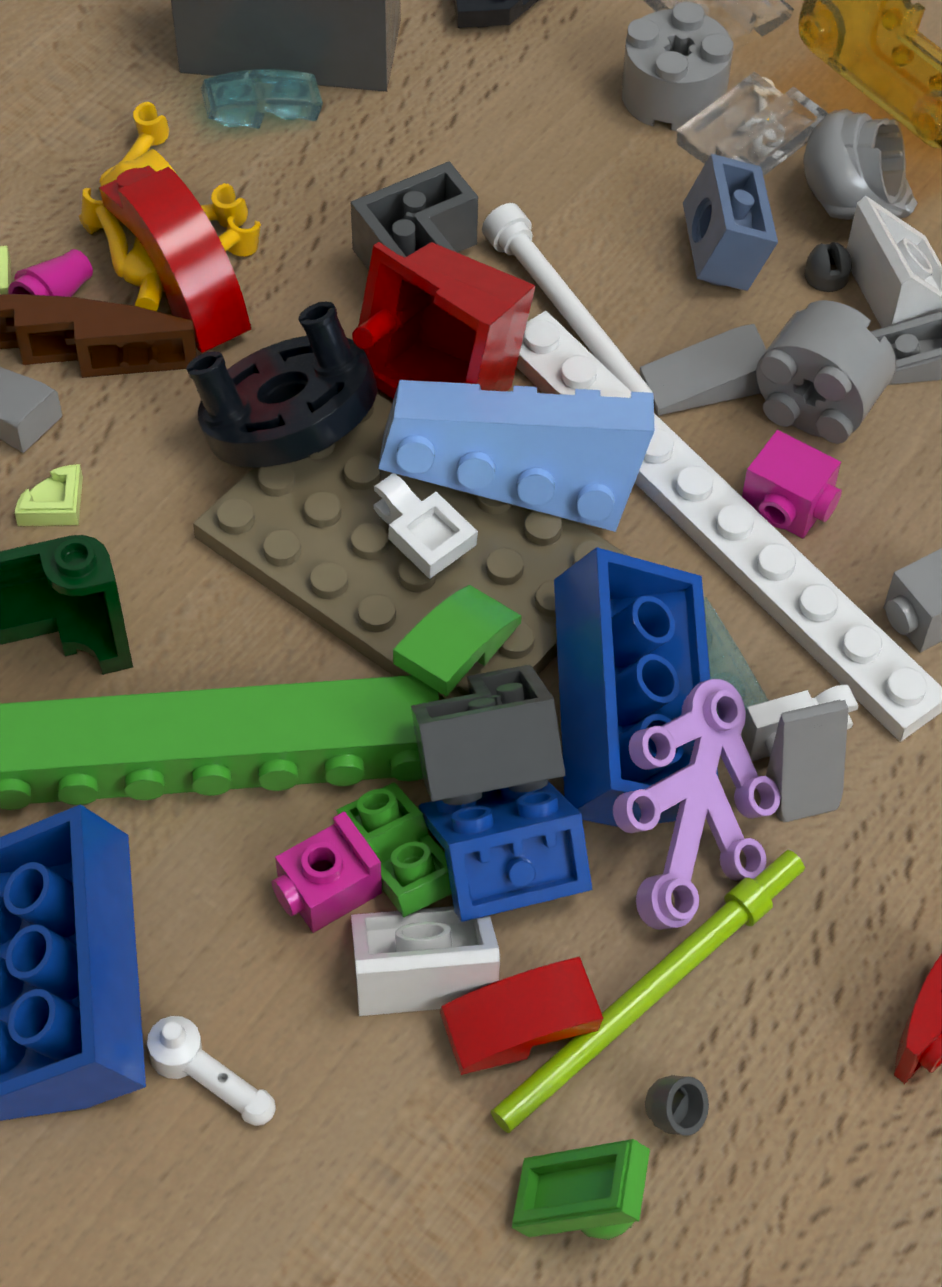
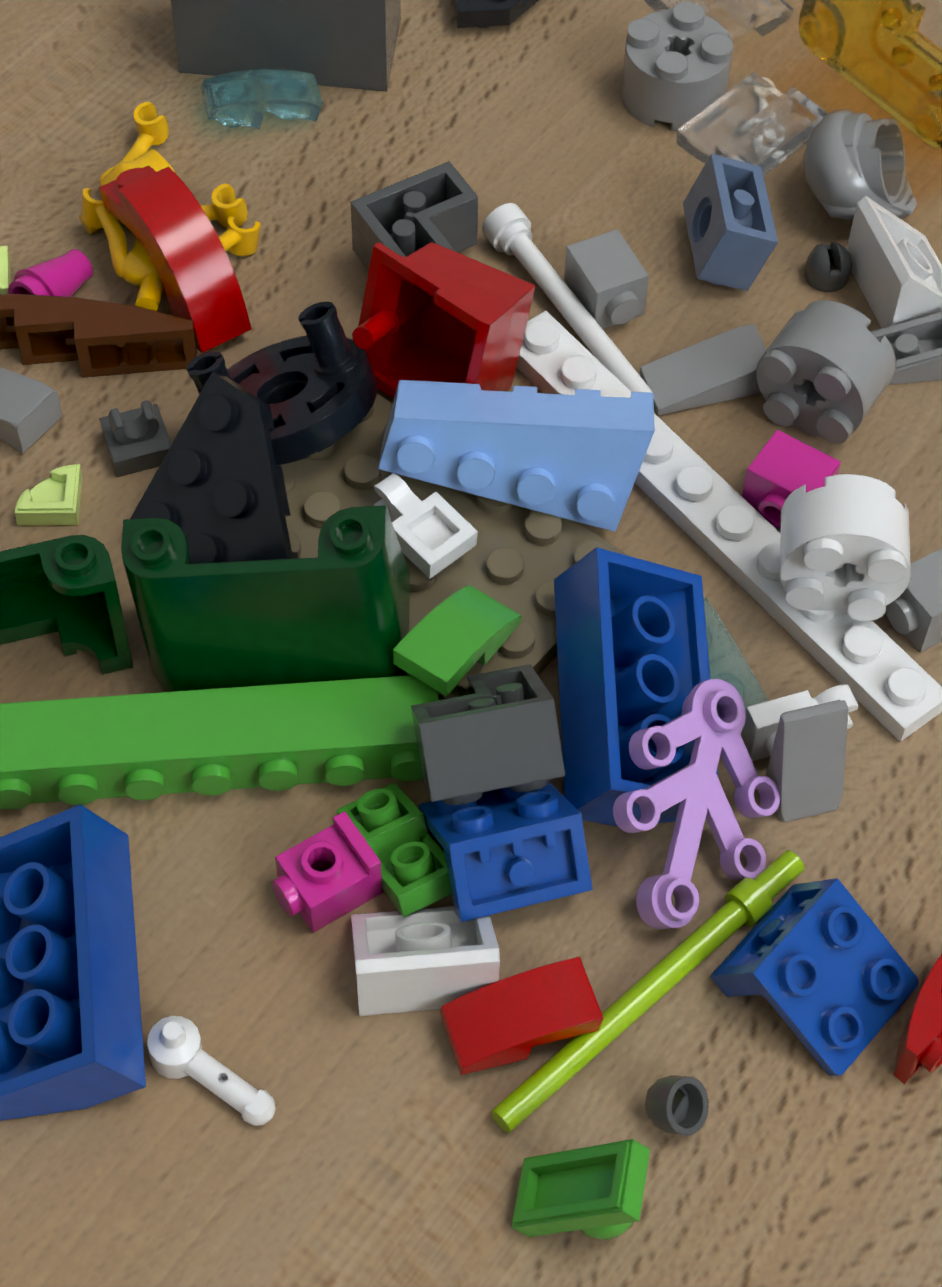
none -> dark grey tile [99,400,171,477]
none -> dark green windscreen [121,505,410,692]
none -> black plate [130,372,299,564]
none -> light grey brick [564,229,649,329]
none -> blue bracket [710,878,919,1076]
none -> white brick [780,474,911,621]

